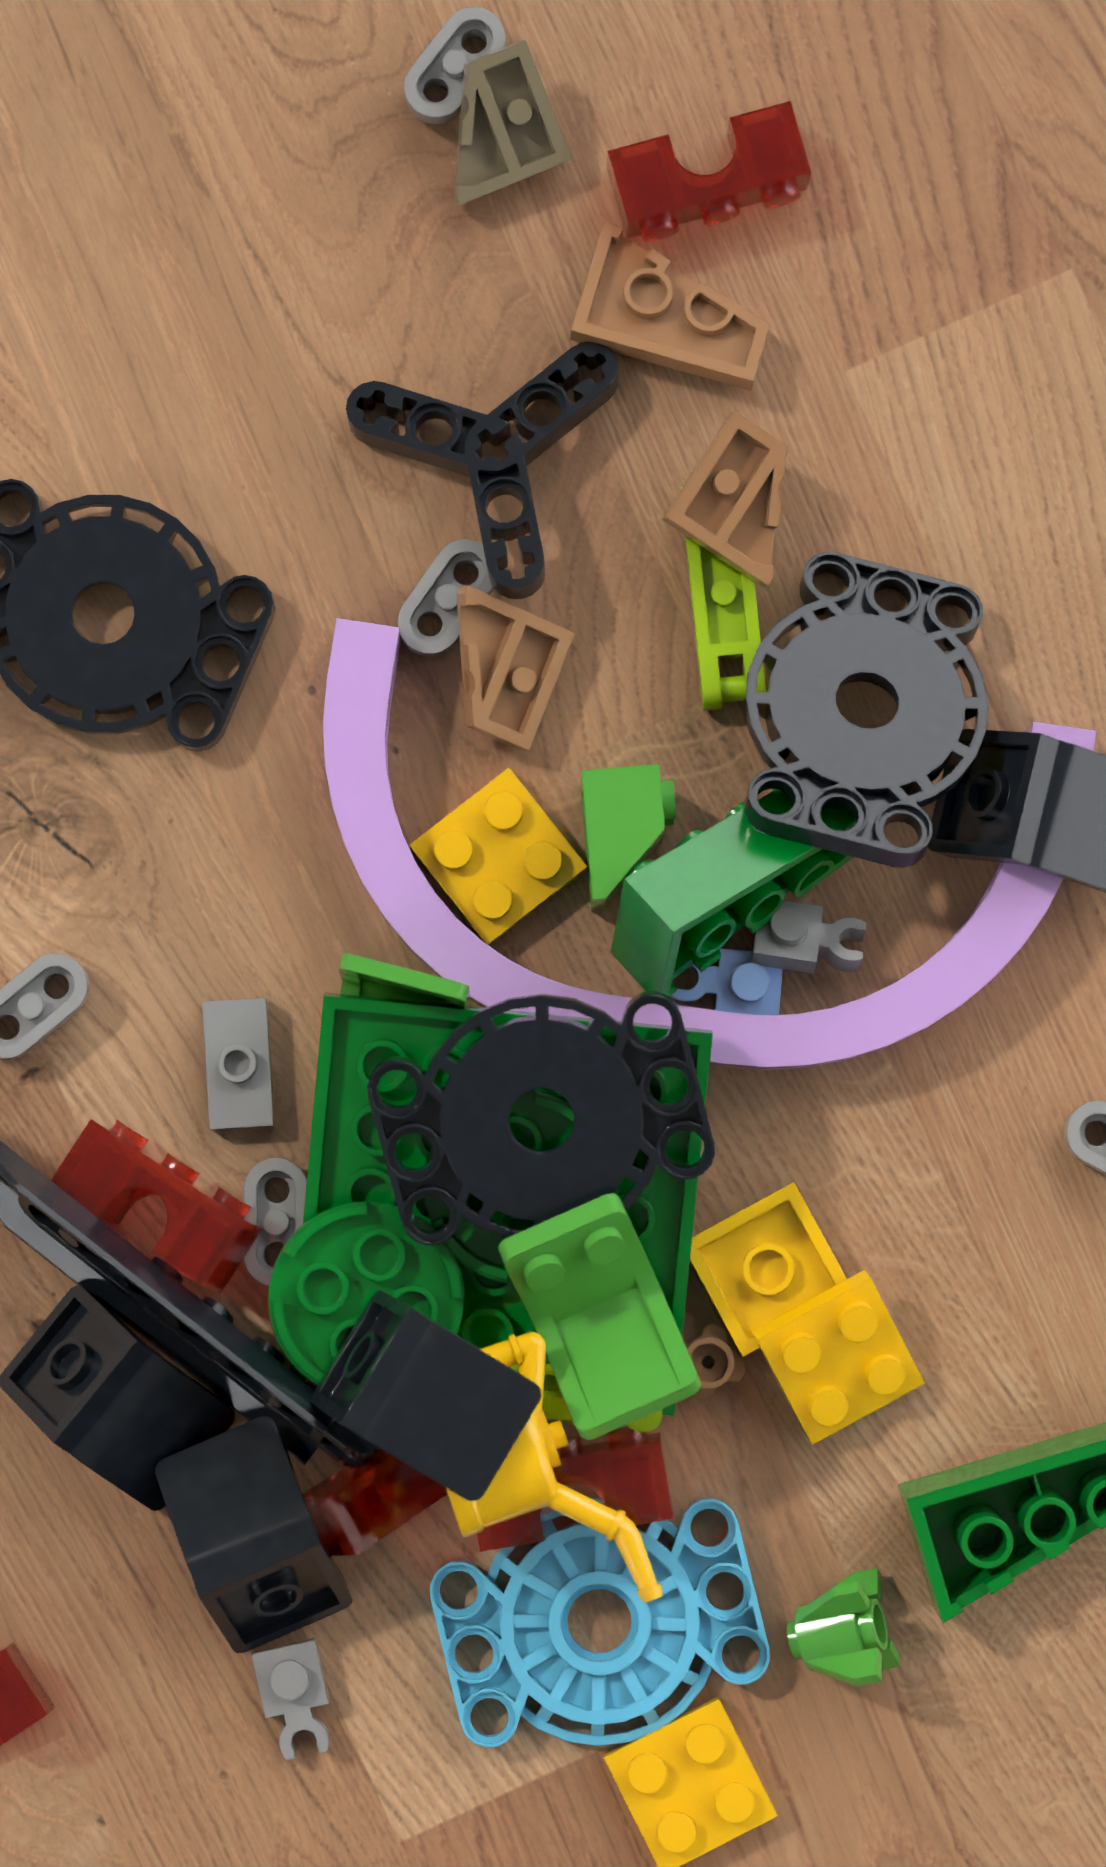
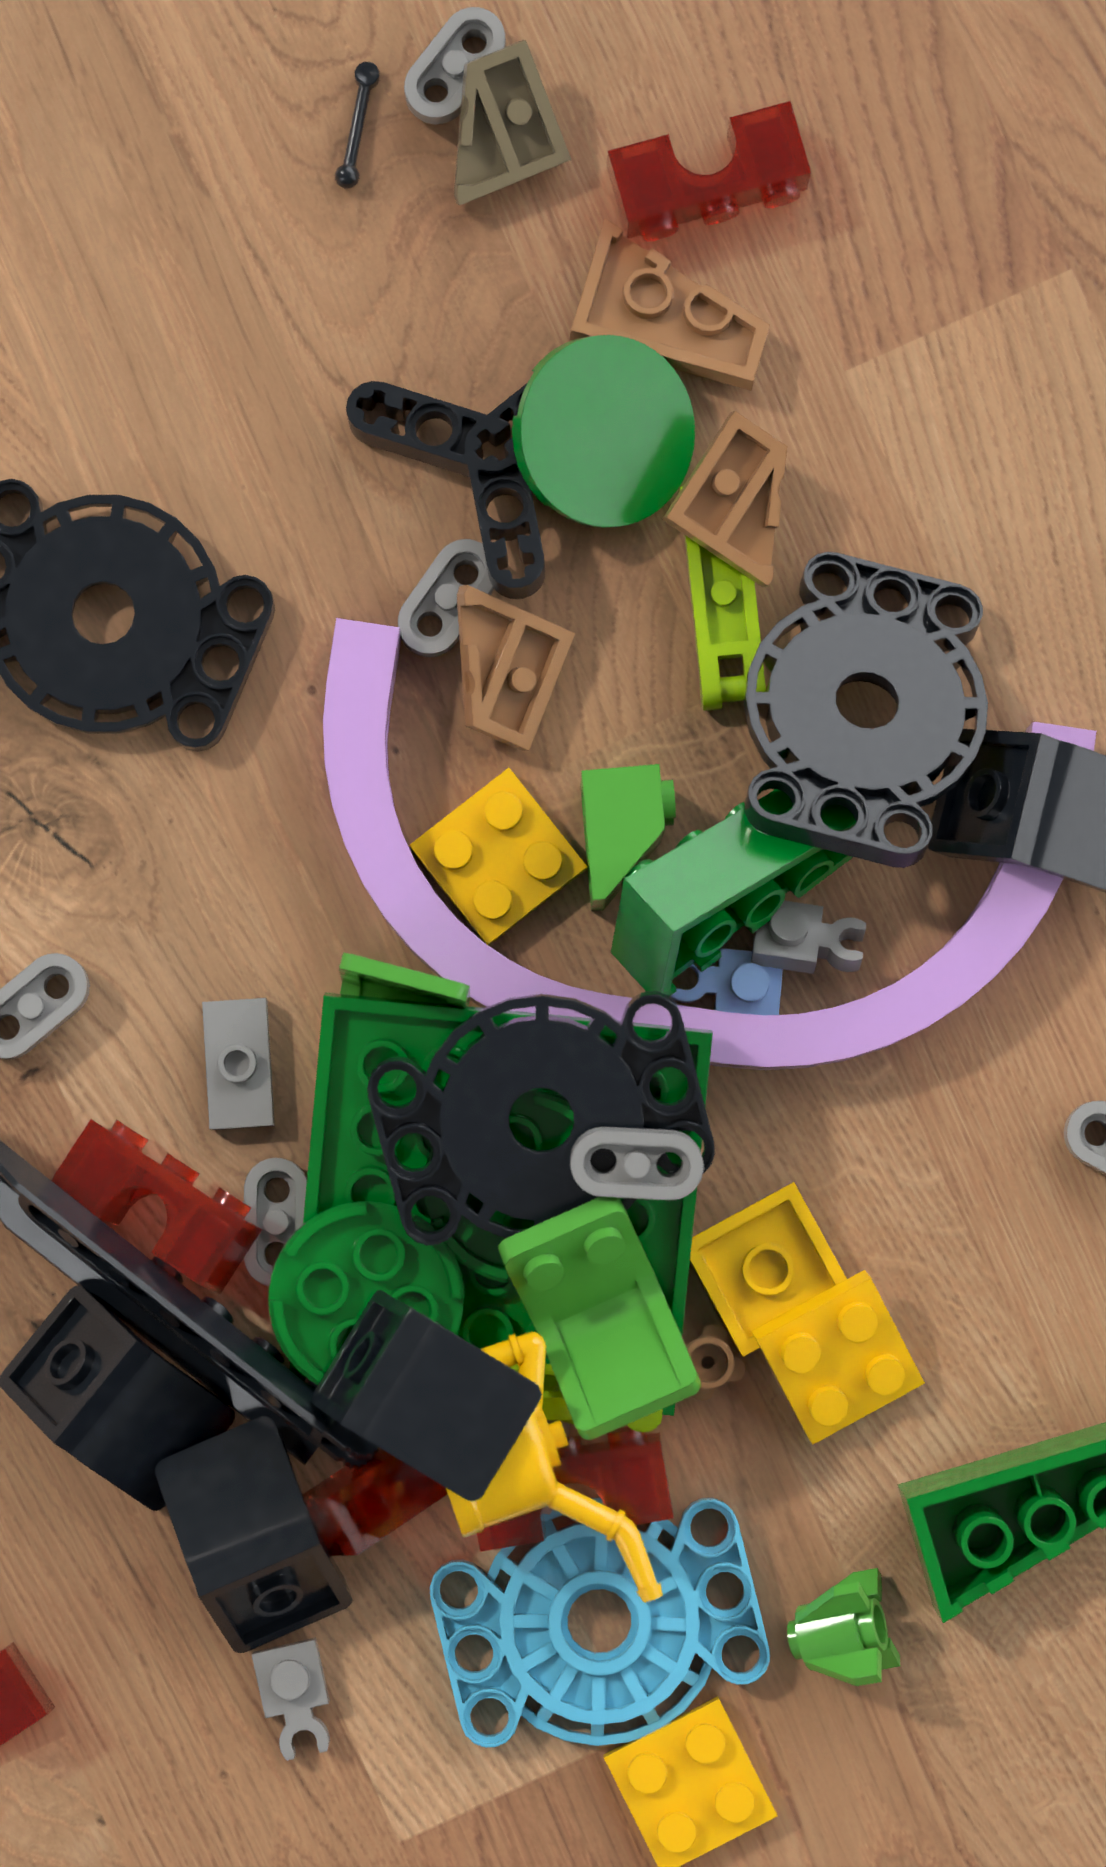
none -> black hinge [335,62,380,189]
none -> green tile [512,335,695,527]
none -> light grey plate [570,1127,704,1200]

